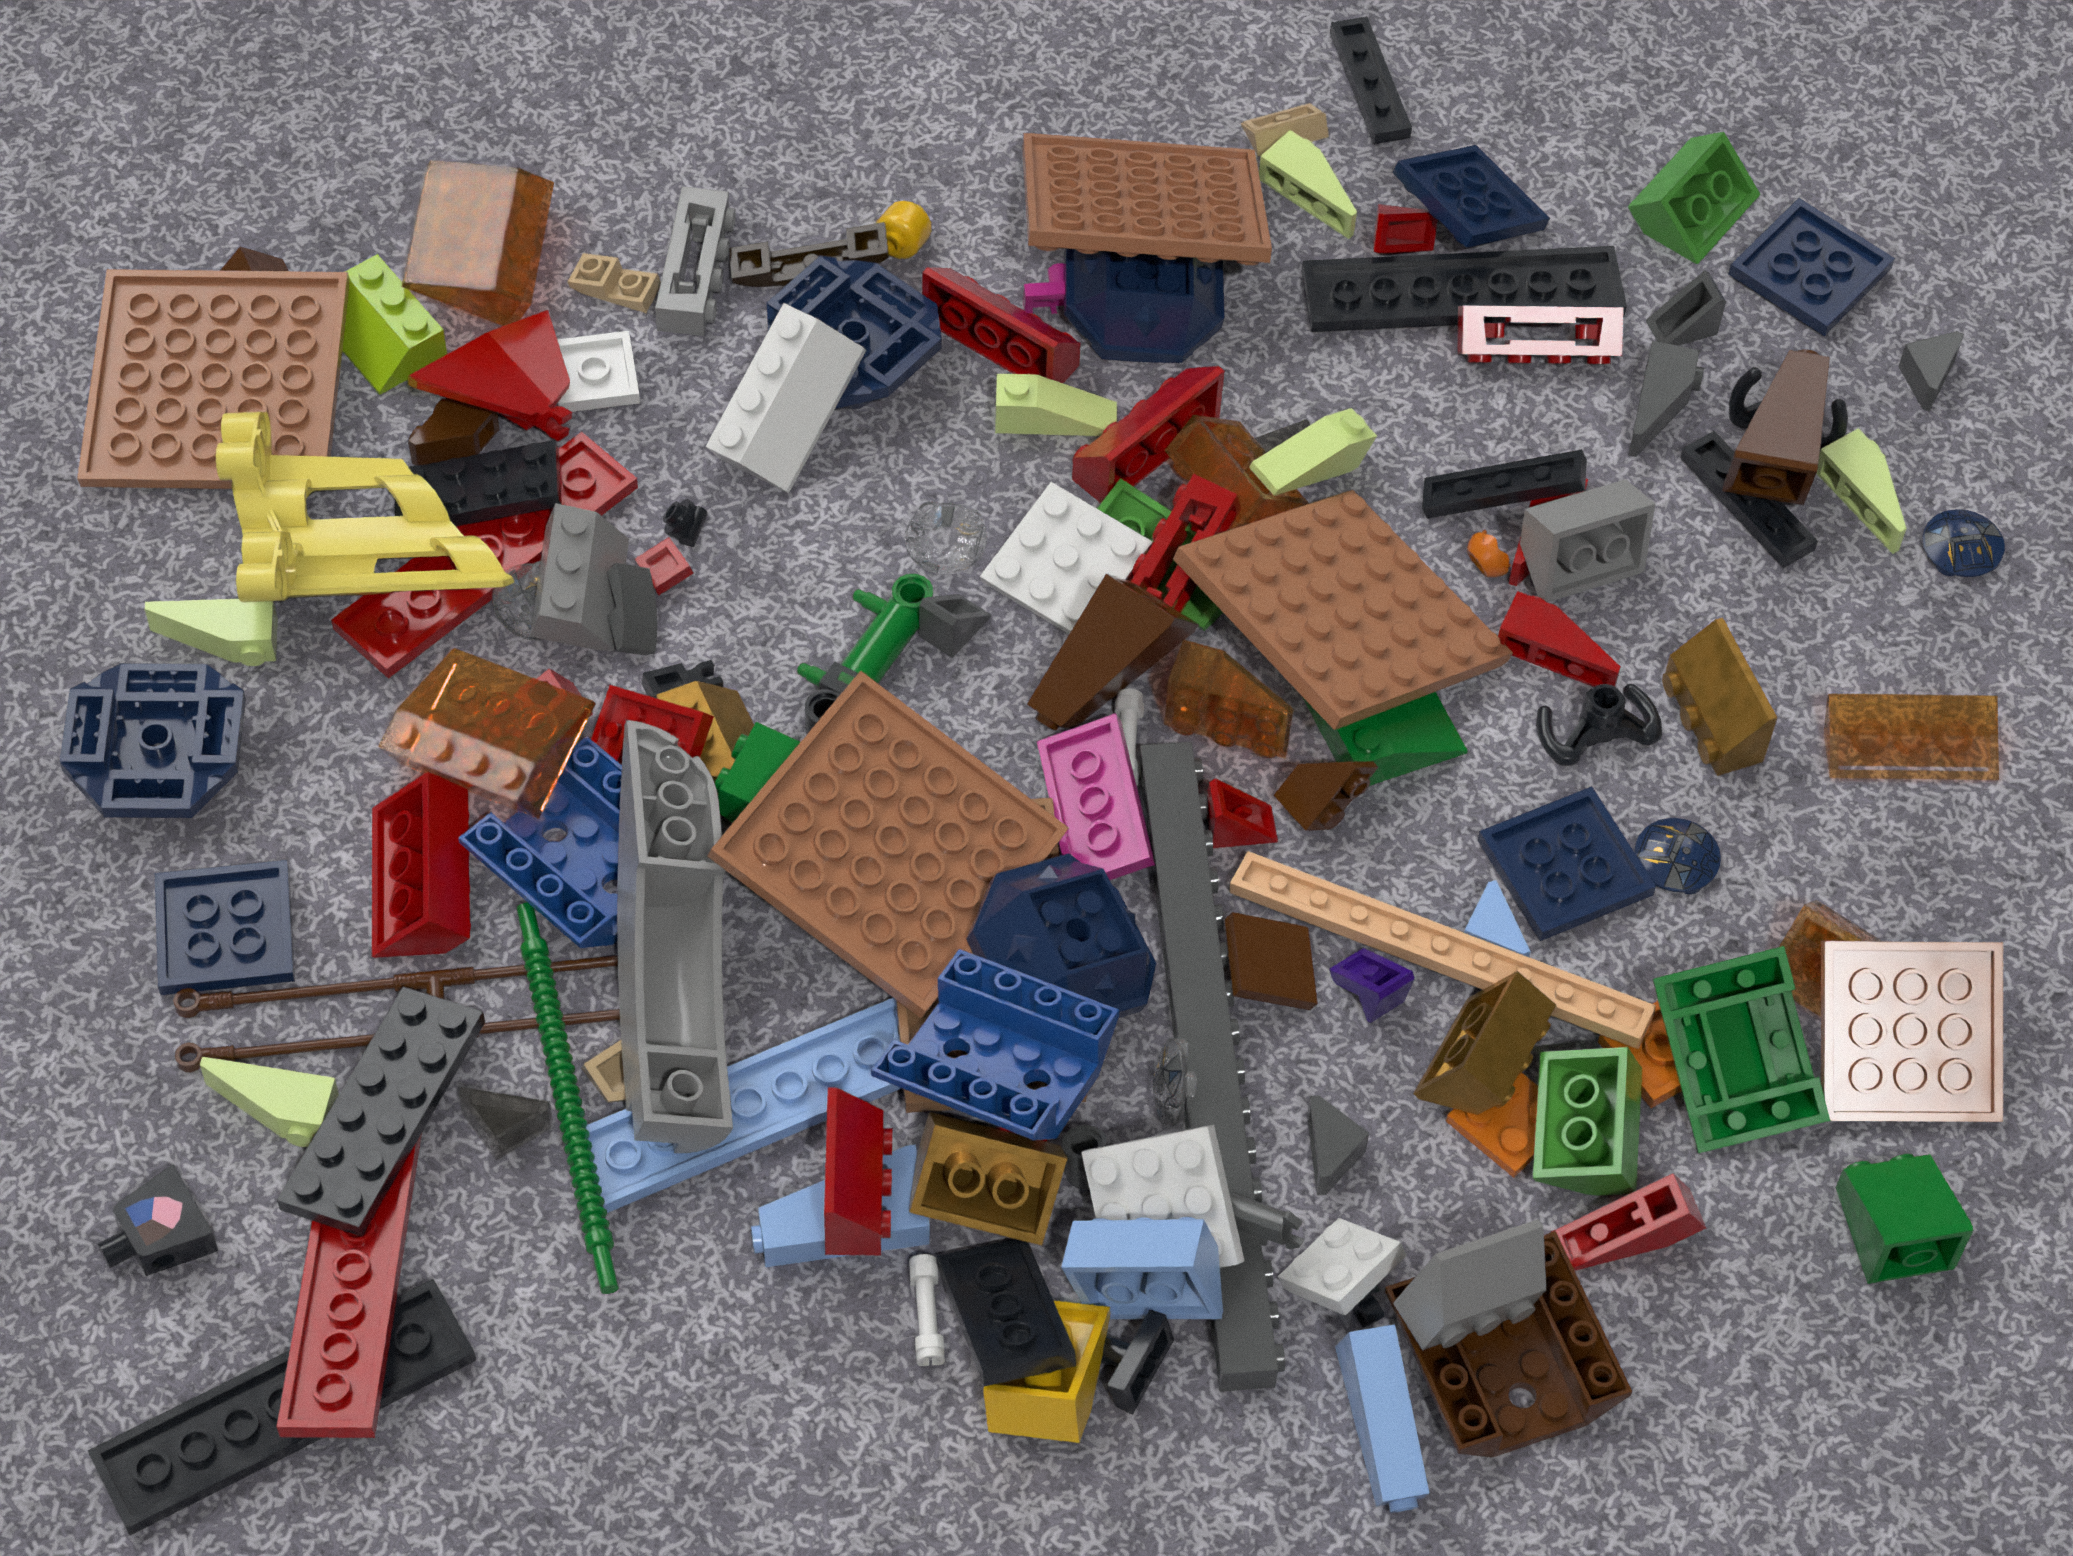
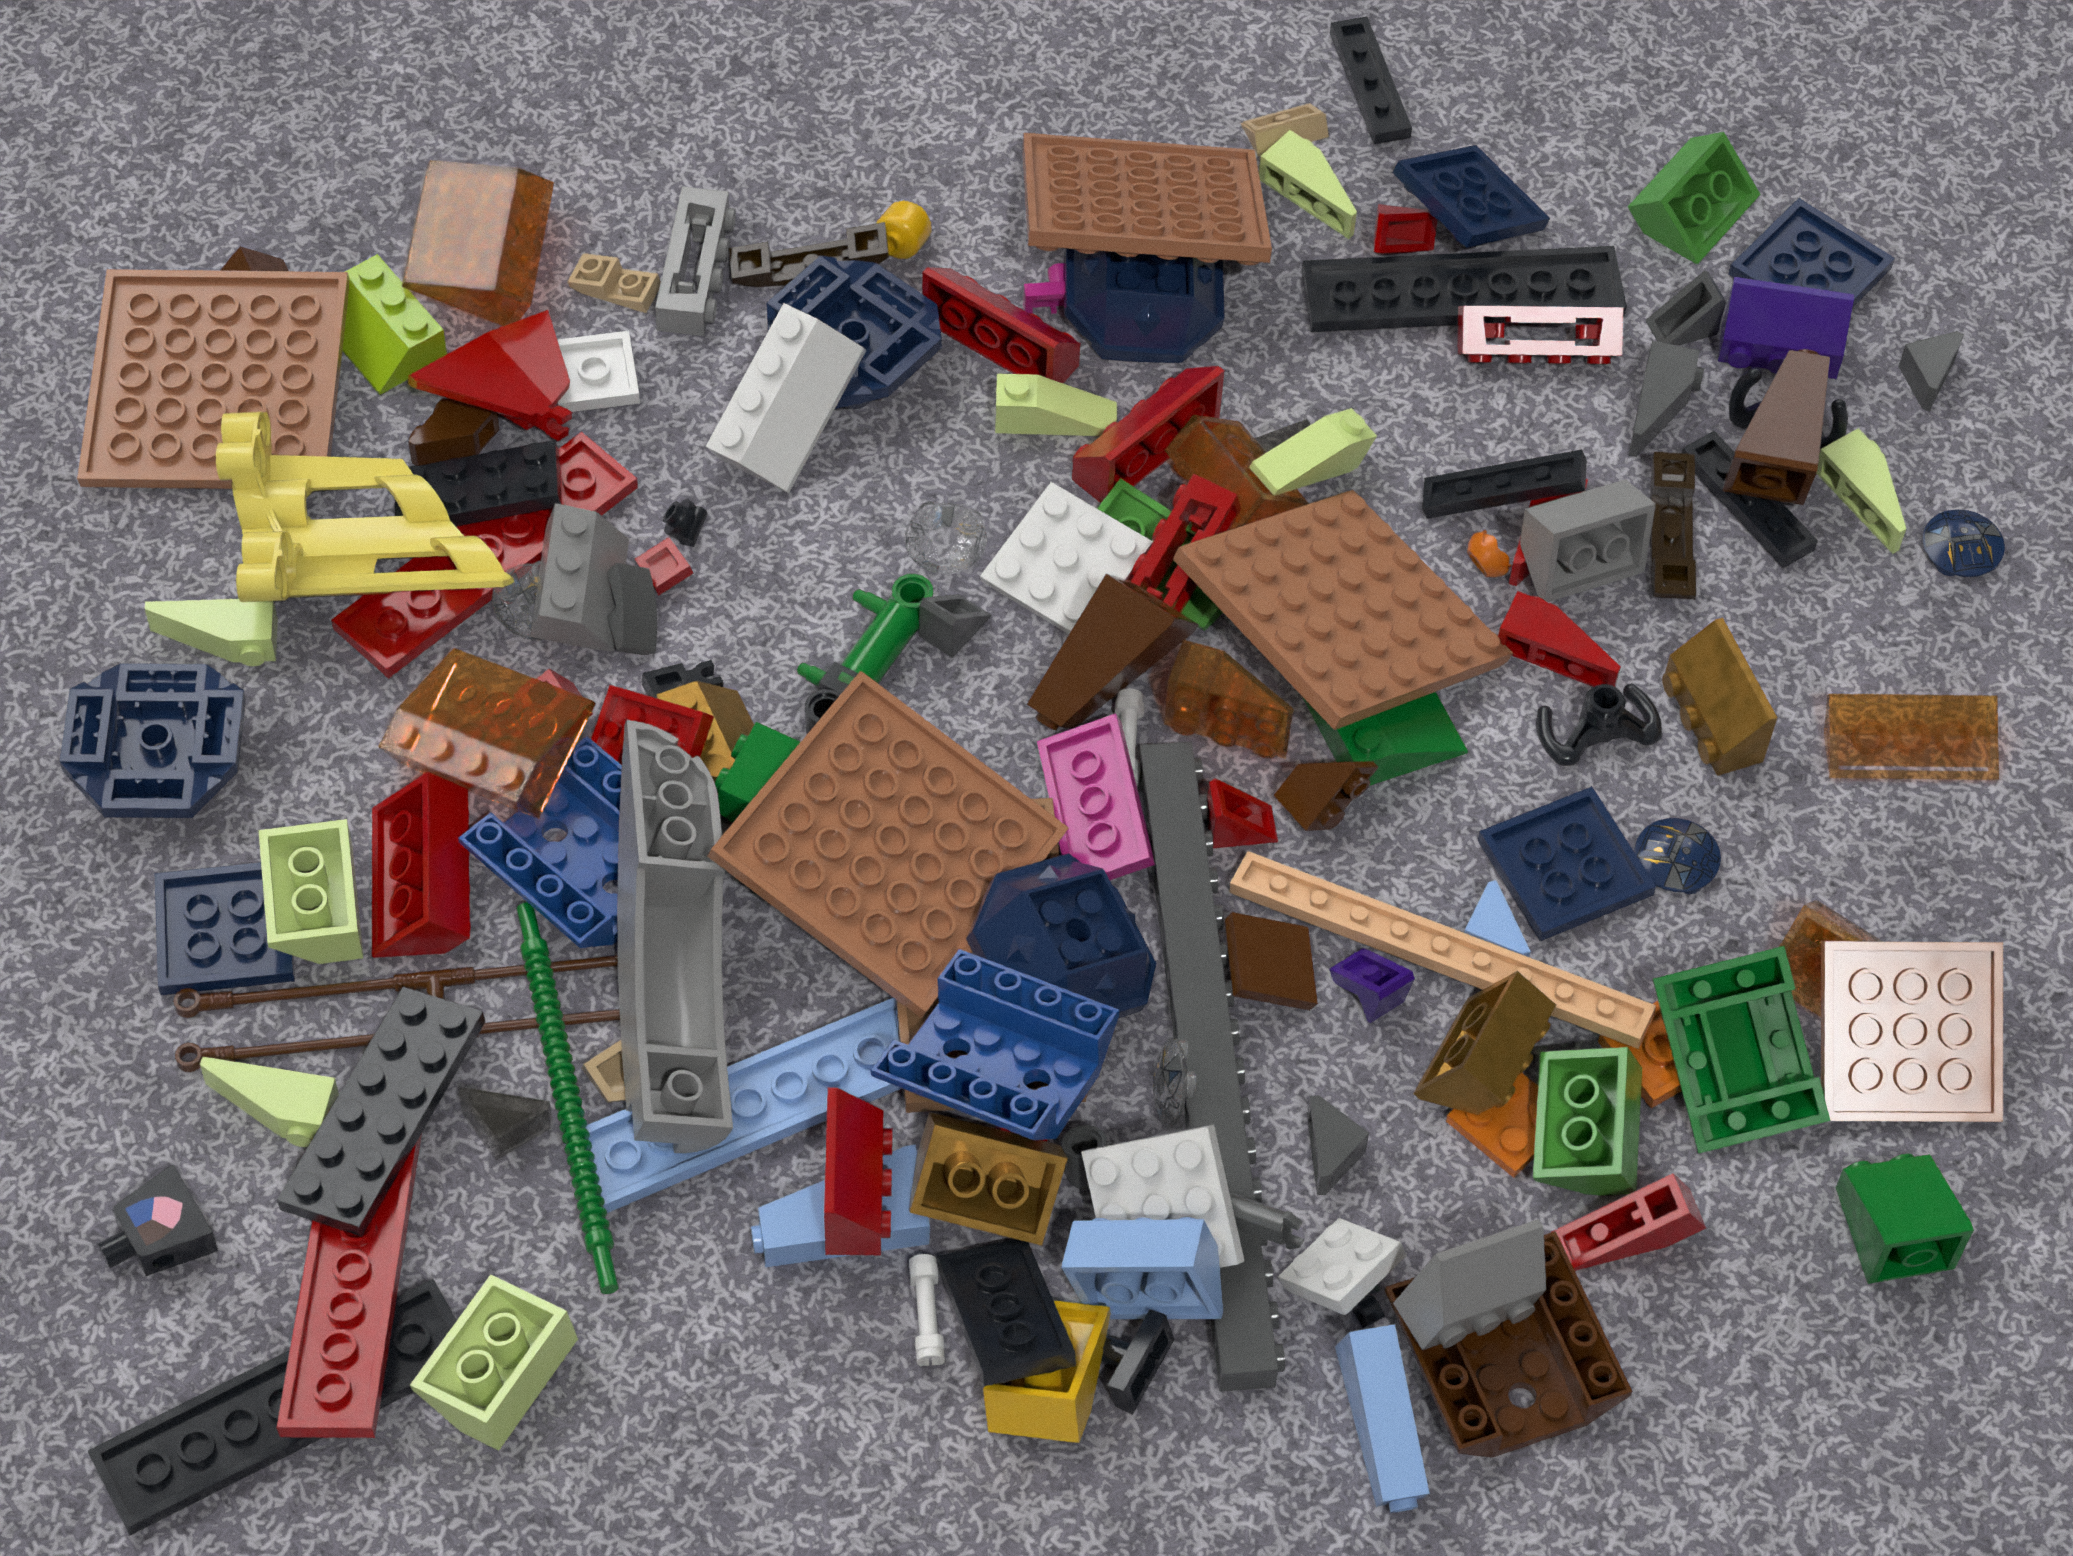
none -> yellowish green slope [258,819,363,964]
none -> yellowish green slope [410,1274,578,1451]
none -> dark brown slope [1650,452,1696,600]
none -> dark purple slope [1718,277,1854,379]

